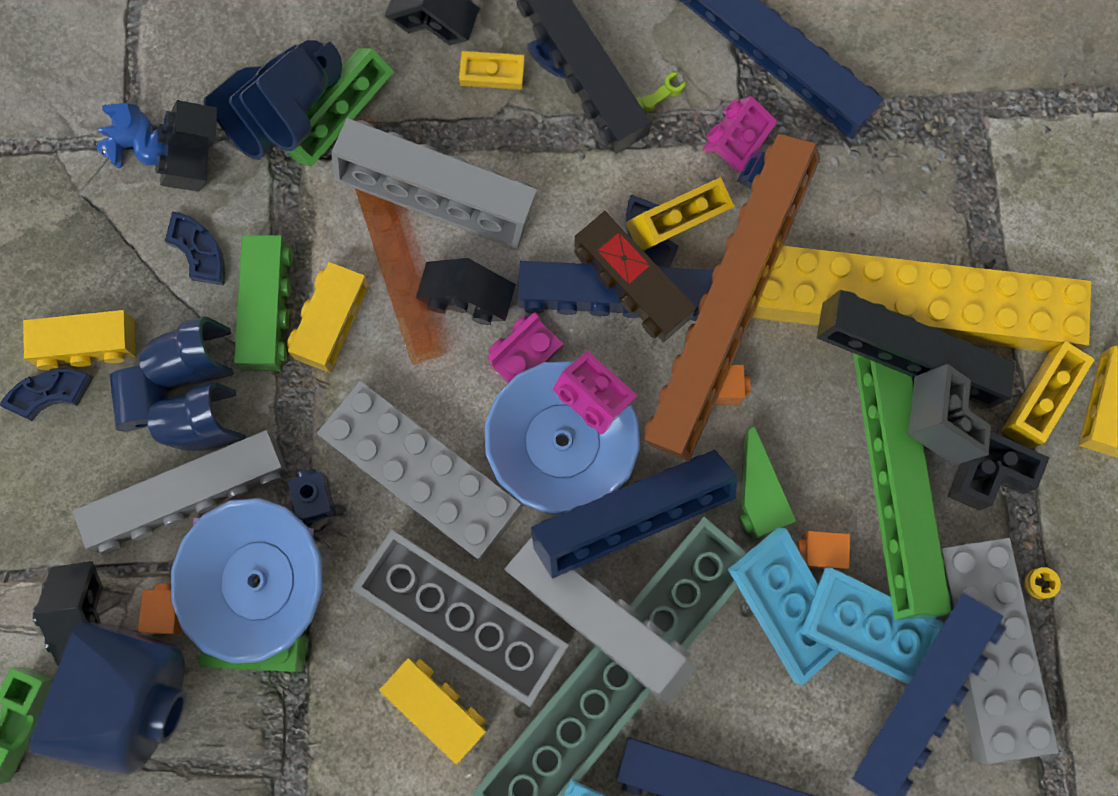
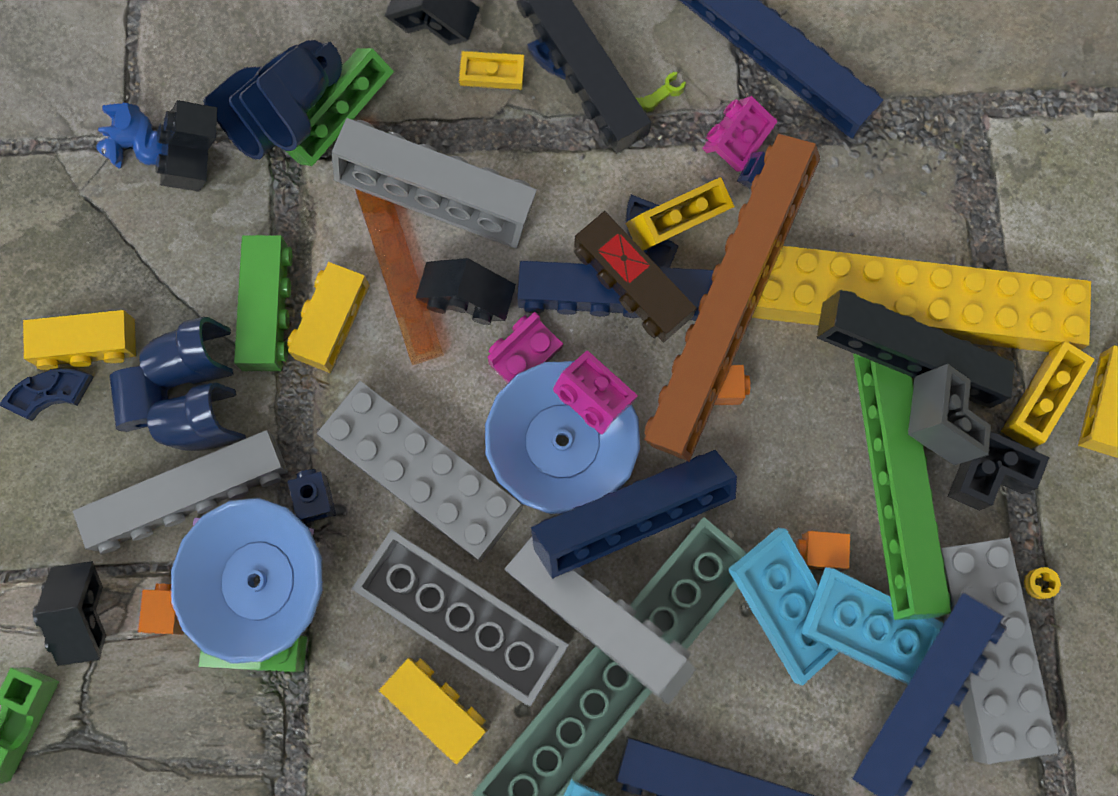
dark blue piece [30,622,186,775] -> none
dark blue tile [165,211,225,286] -> none
bright green slope [738,427,797,540] -> none

